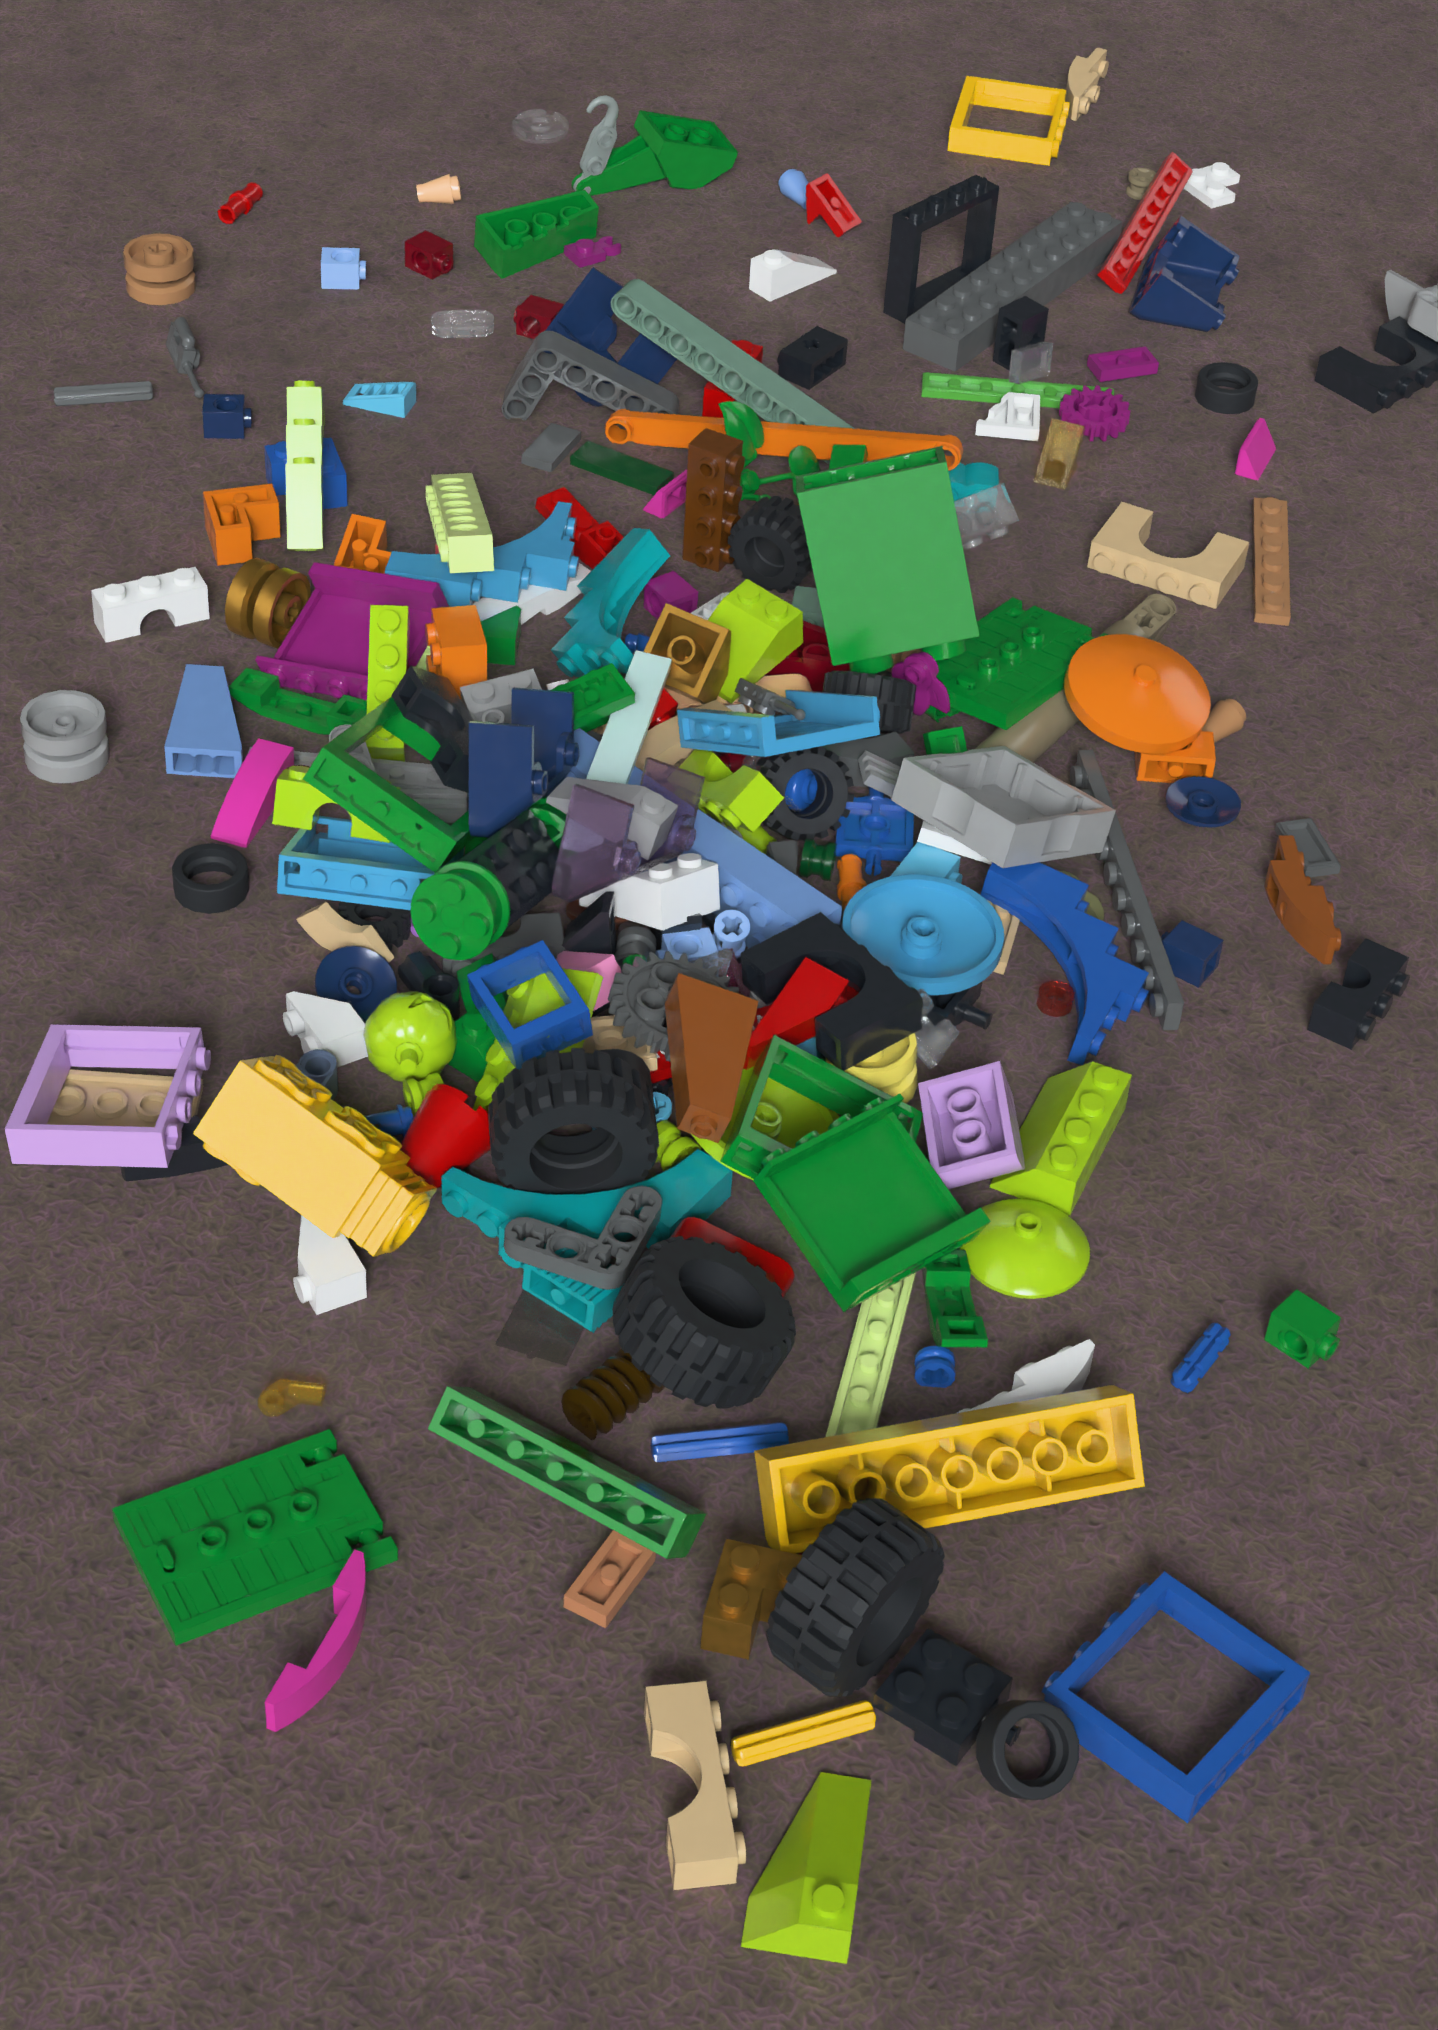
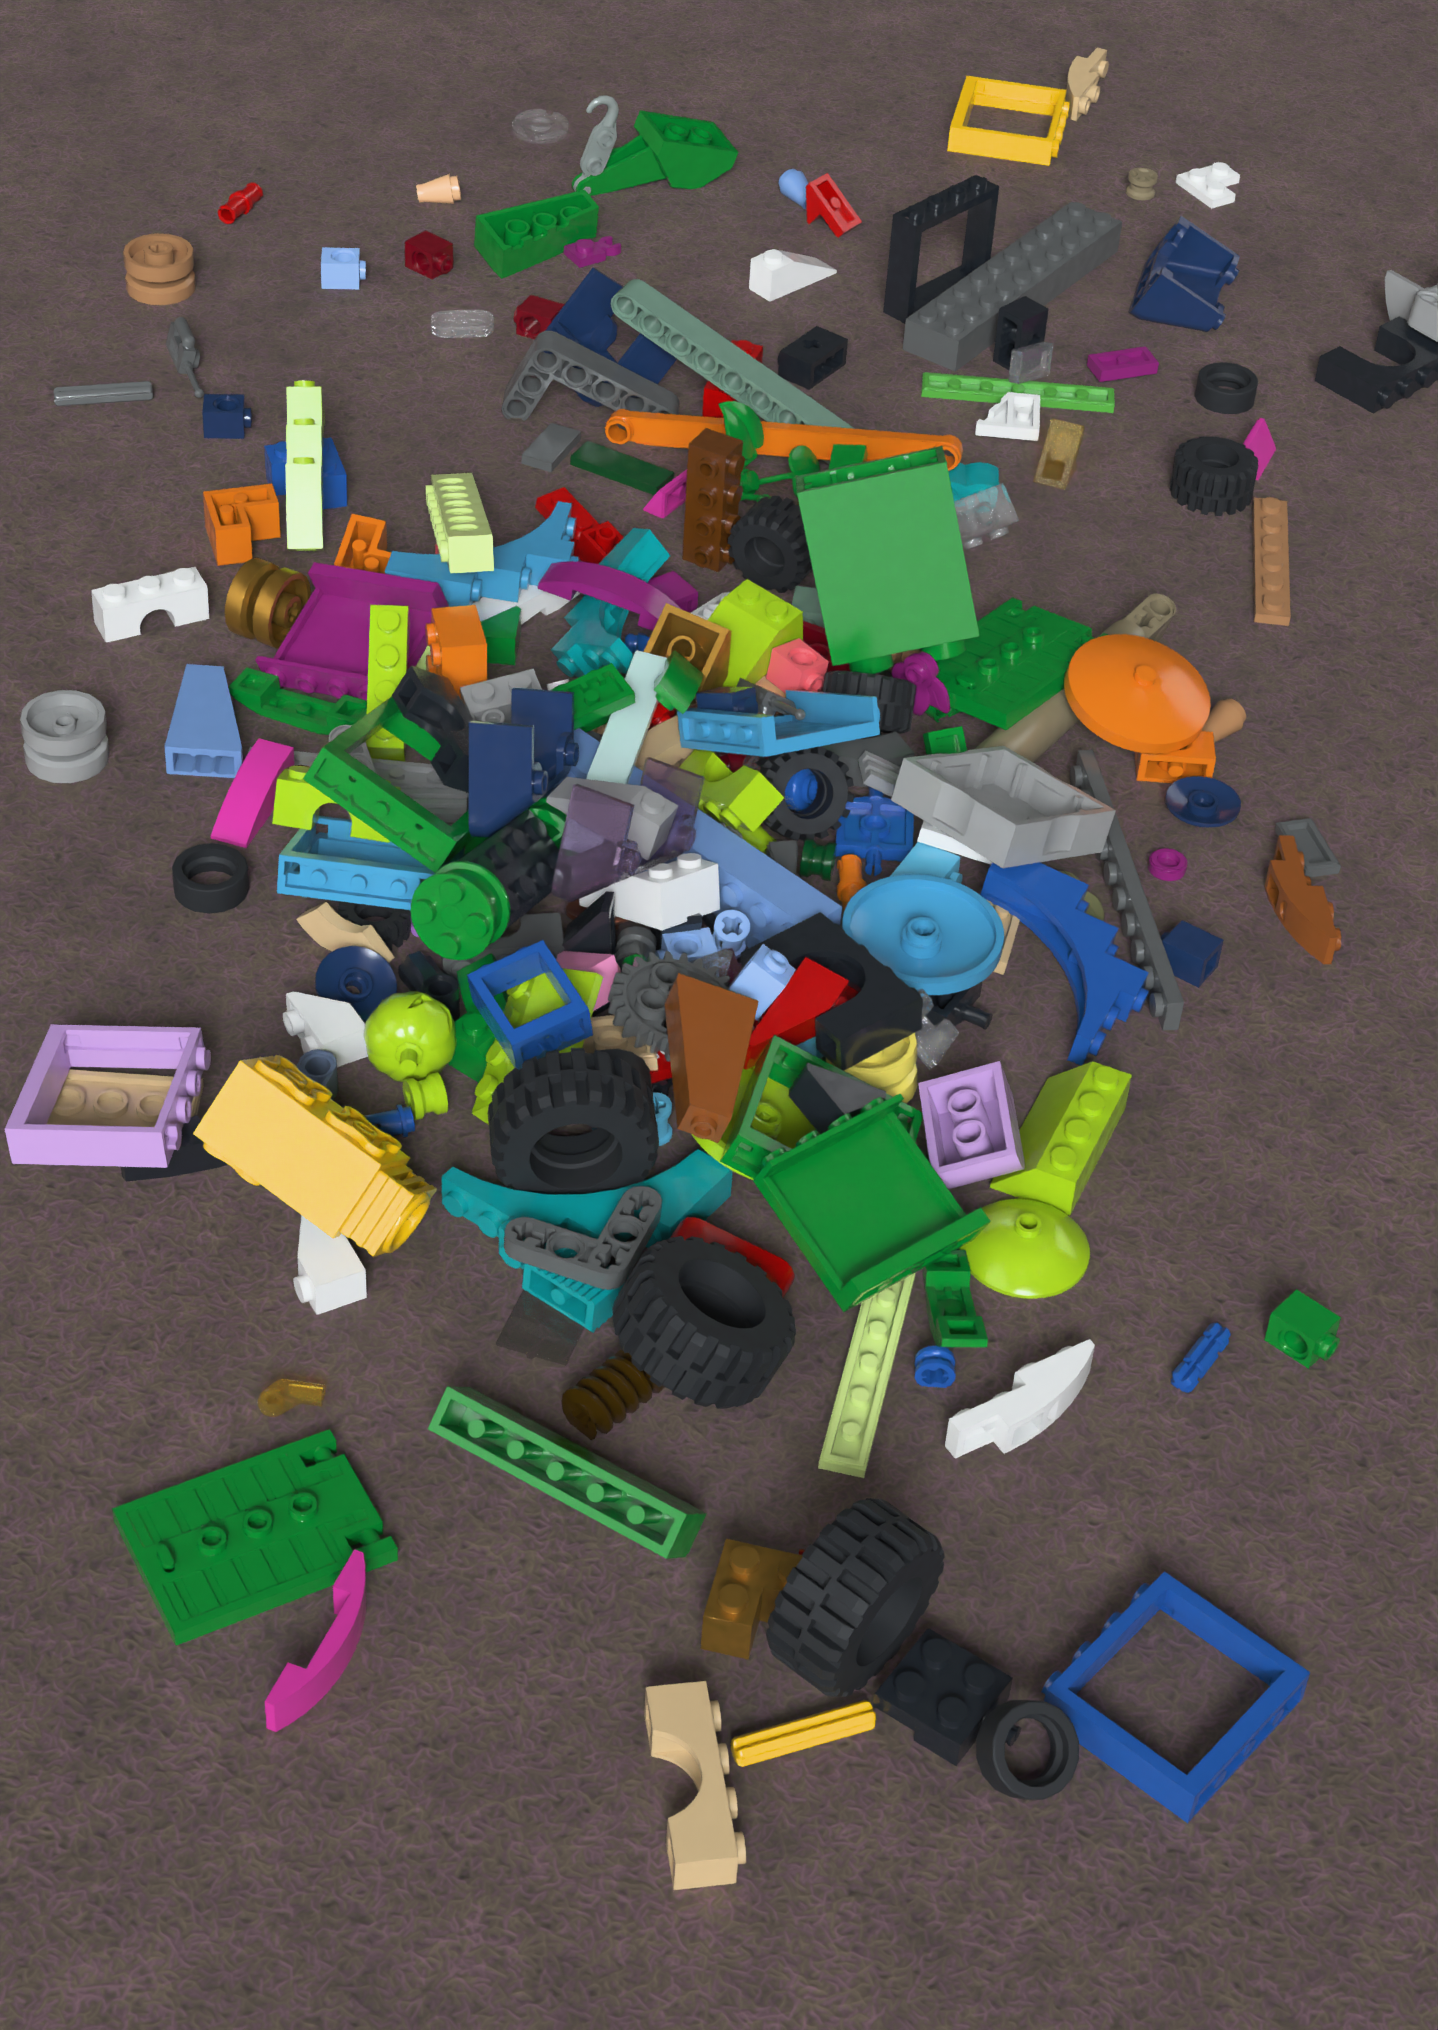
medium azure slope [343,382,416,418] -> none
red cone [400,1084,491,1189] -> none
nougat plate [563,1530,656,1628] -> none
blue axle [650,1422,789,1463] -> none
lime wheel [655,1120,701,1171] -> none
lime wedge [741,1772,871,1964] -> none
yellow brick [754,1385,1145,1554] -> none
clear red bush [1037,980,1075,1017] -> none
magenta gear [1059,385,1131,442] -> none
tan arch [1087,502,1249,609] -> none
red tile [1097,152,1193,294] -> none
black arch [1307,938,1410,1050] -> none
none -> magenta slope [538,561,681,631]
none -> green slope [654,650,703,714]
none -> dark blue brick [696,687,758,714]
none -> light blue brick [727,944,796,1020]
none -> coral brick [766,638,829,694]
none -> black slope [788,1063,886,1134]
none -> magenta tile [1148,848,1187,881]
none -> black tyre [1169,436,1259,516]

